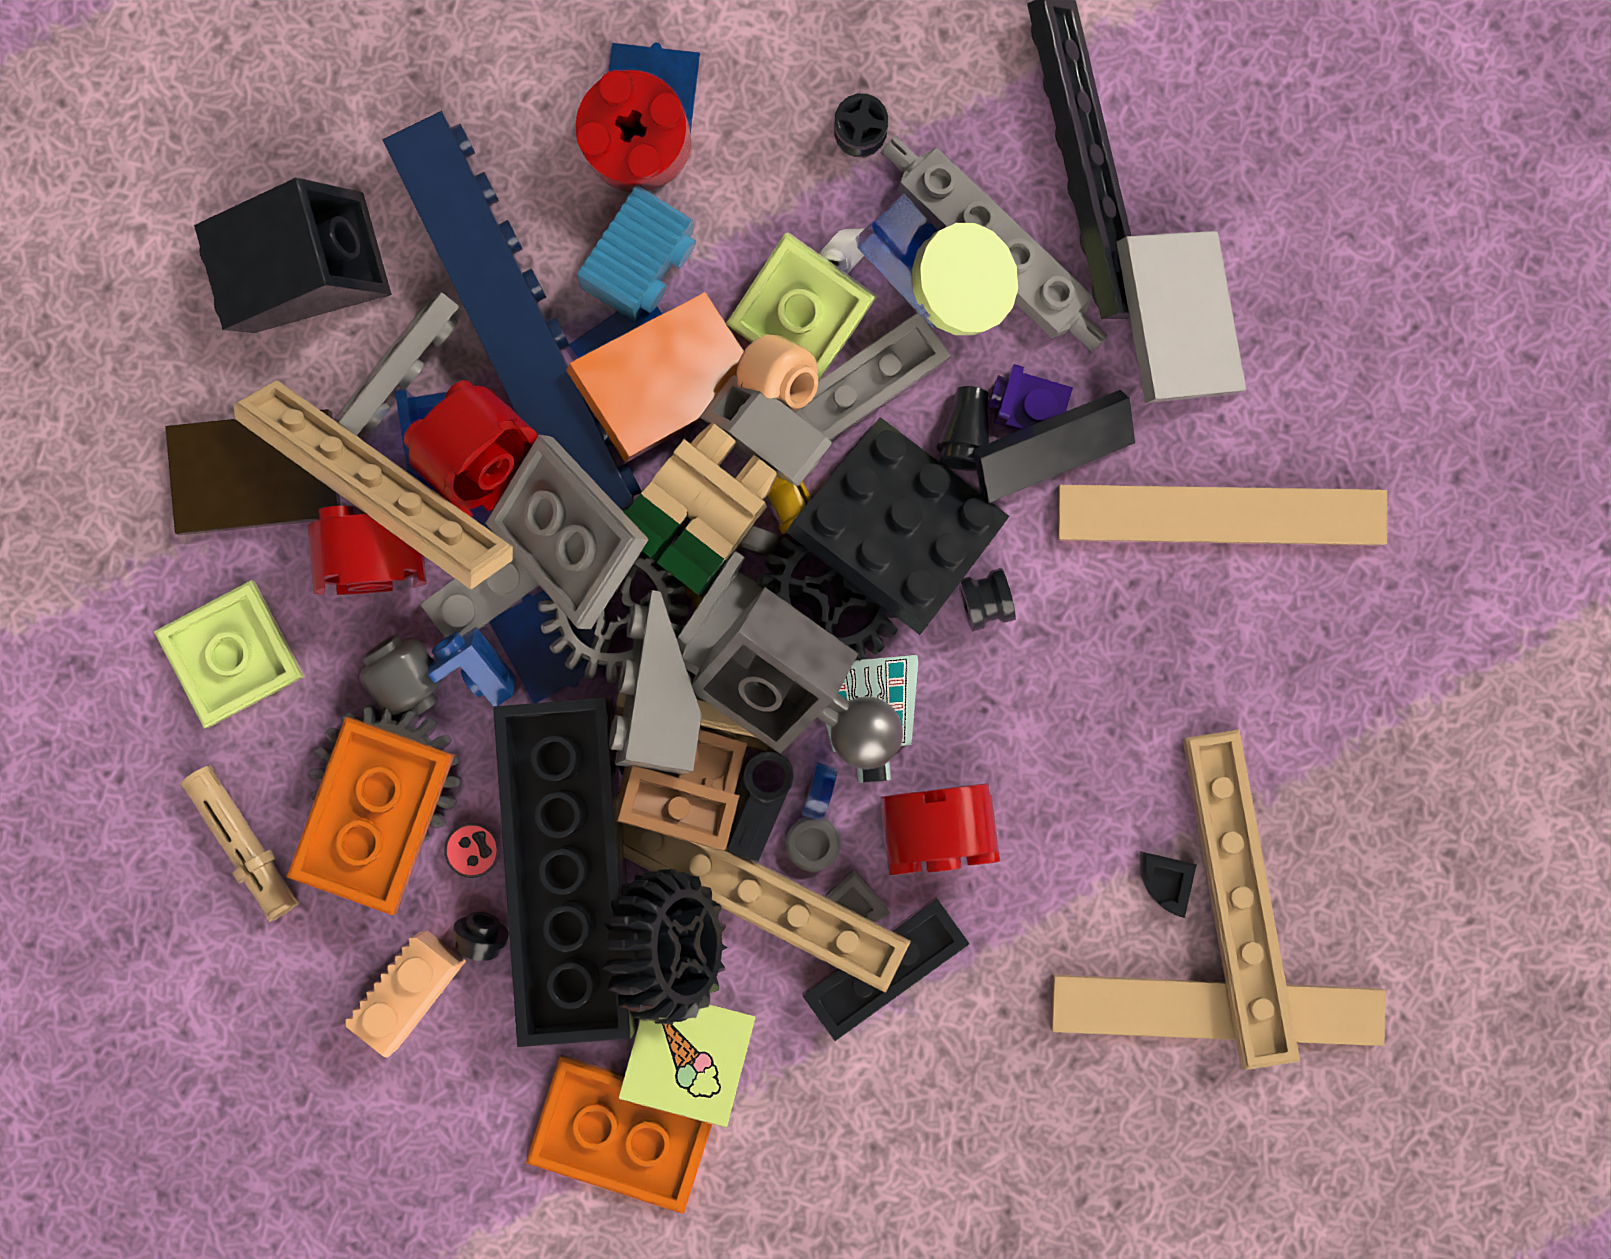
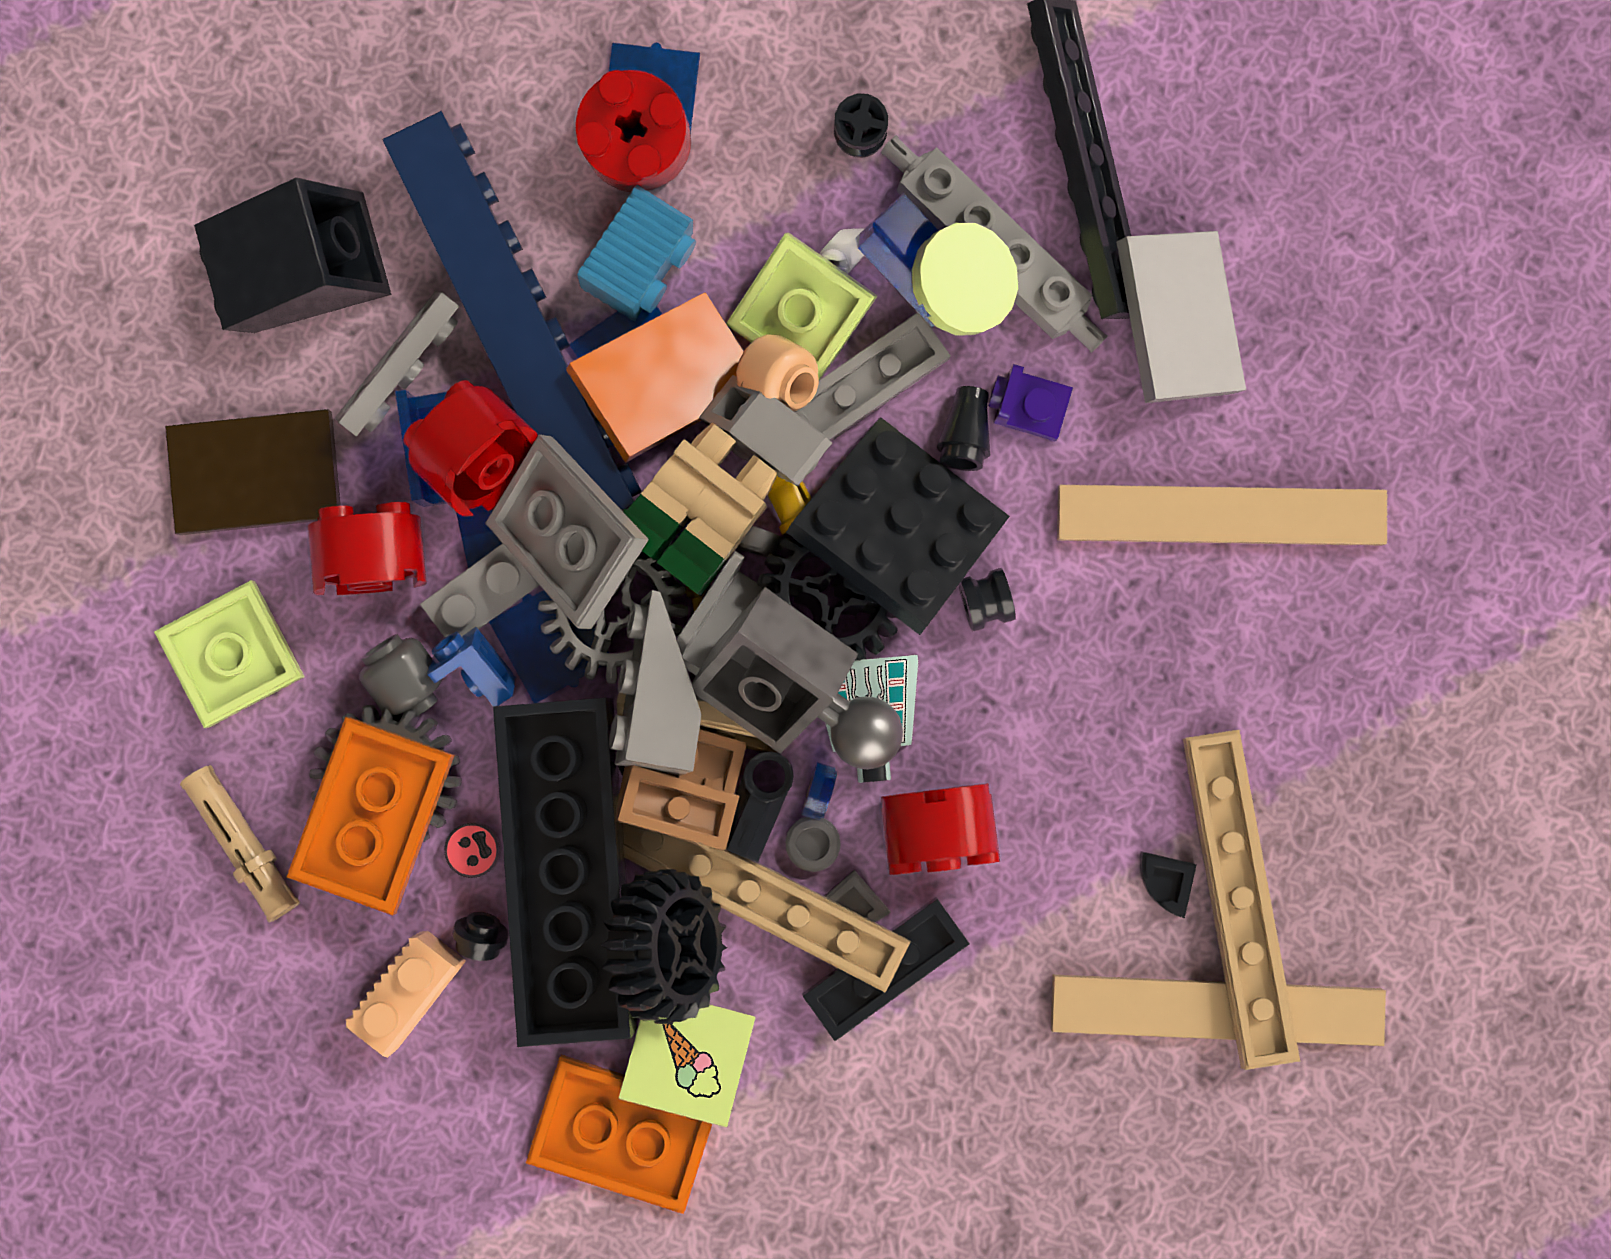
tan tile [234,380,513,590] -> none
black tile [973,389,1135,503] -> none

